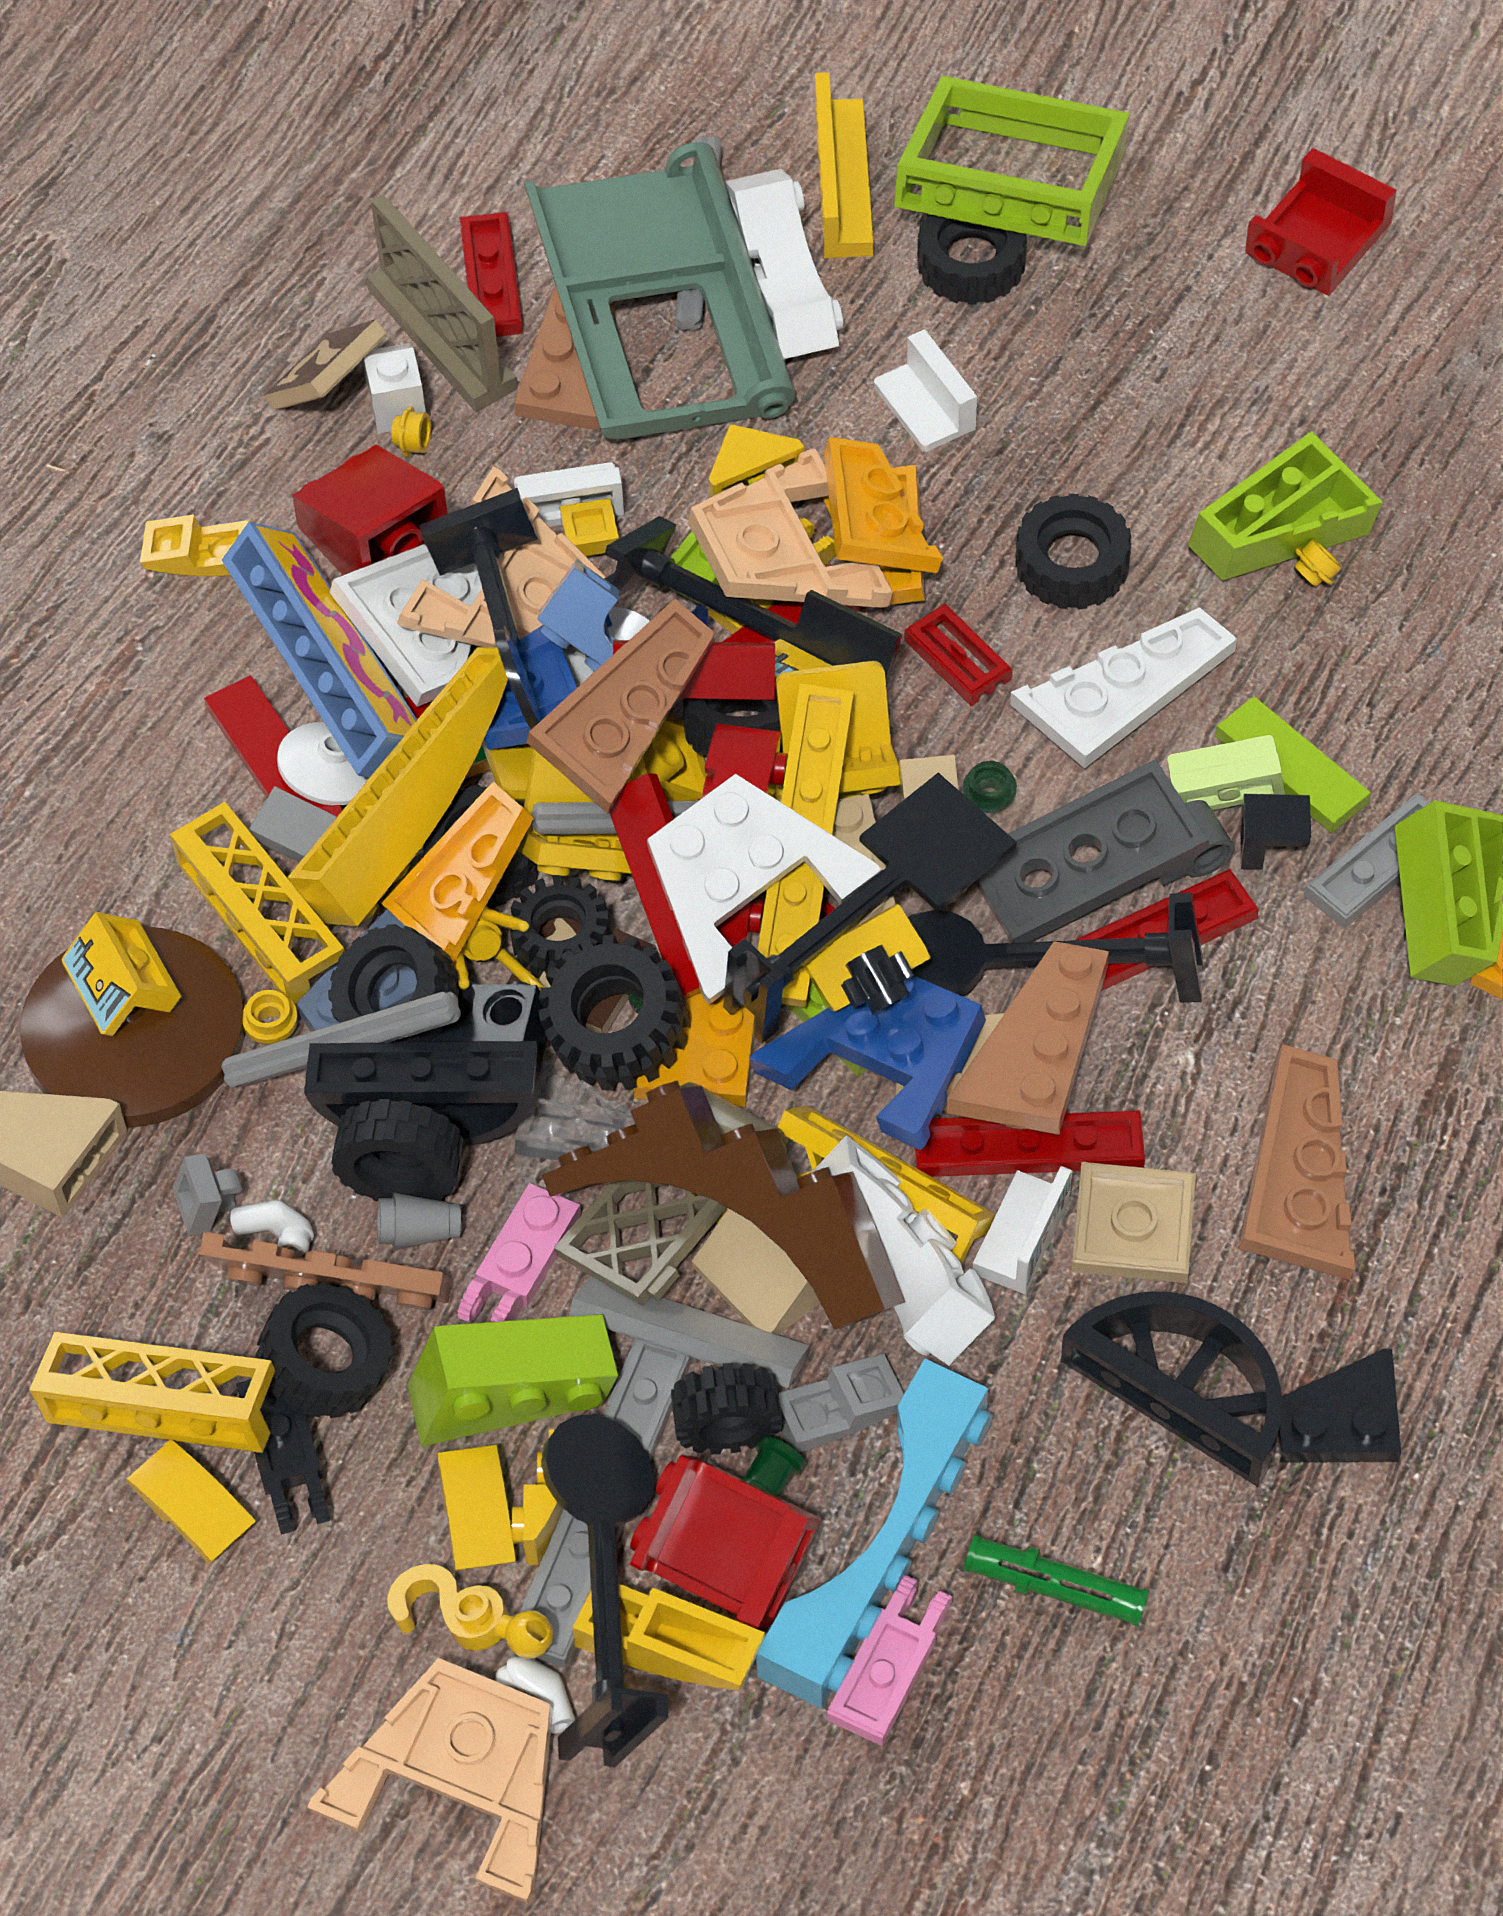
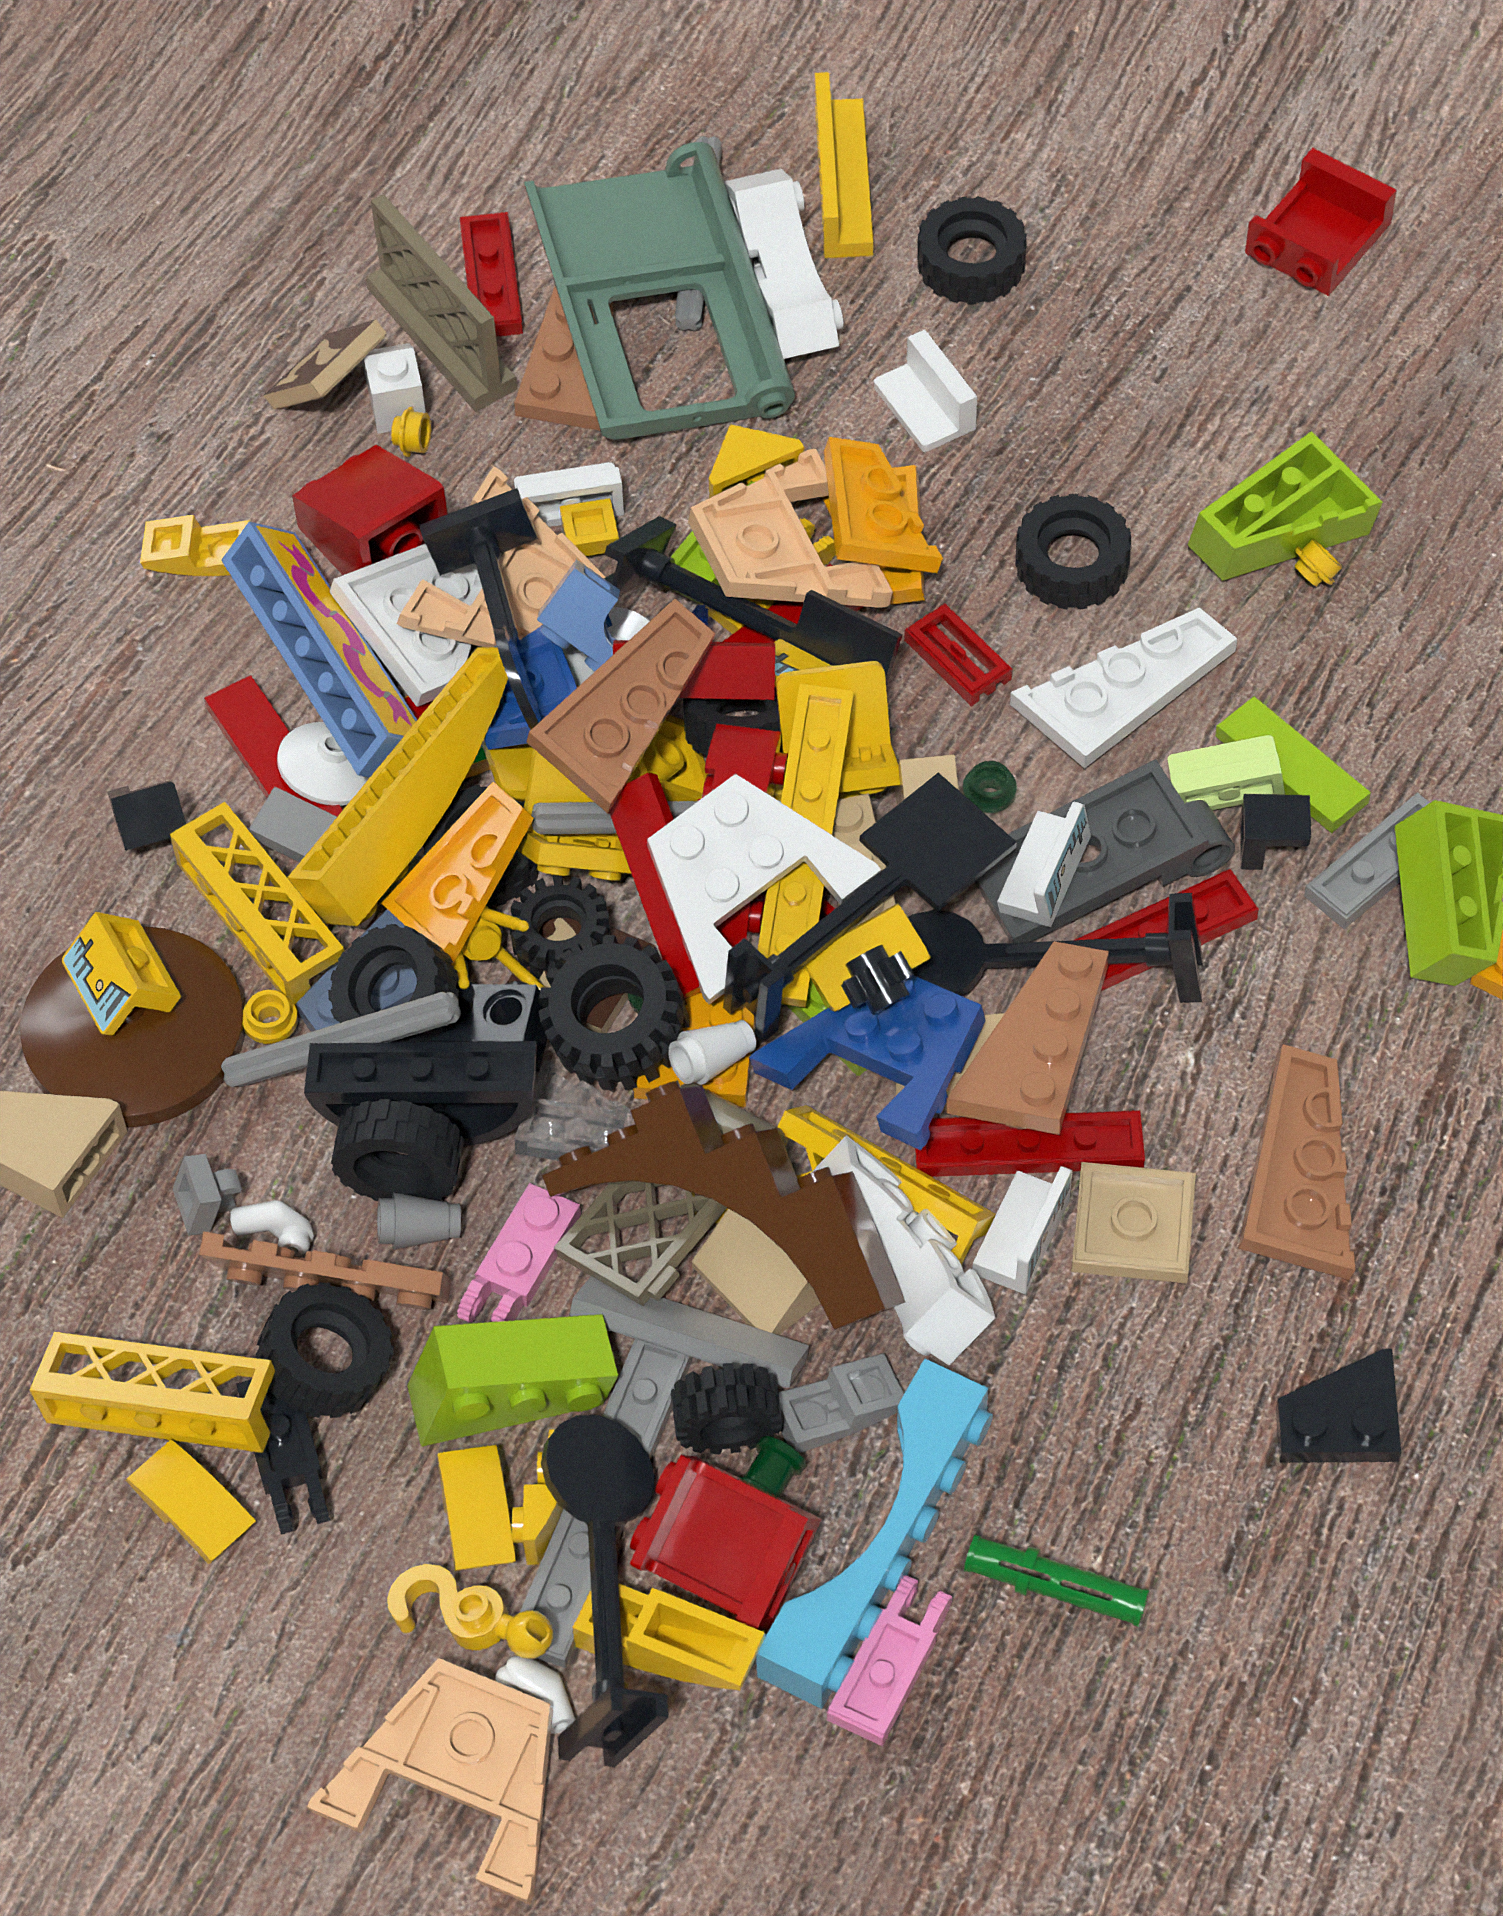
lime window [894,75,1130,246] -> none
black window [1061,1291,1282,1487] -> none
none -> black panel [107,780,186,851]
none -> white cone [668,1020,756,1085]
none -> white panel [997,802,1091,927]

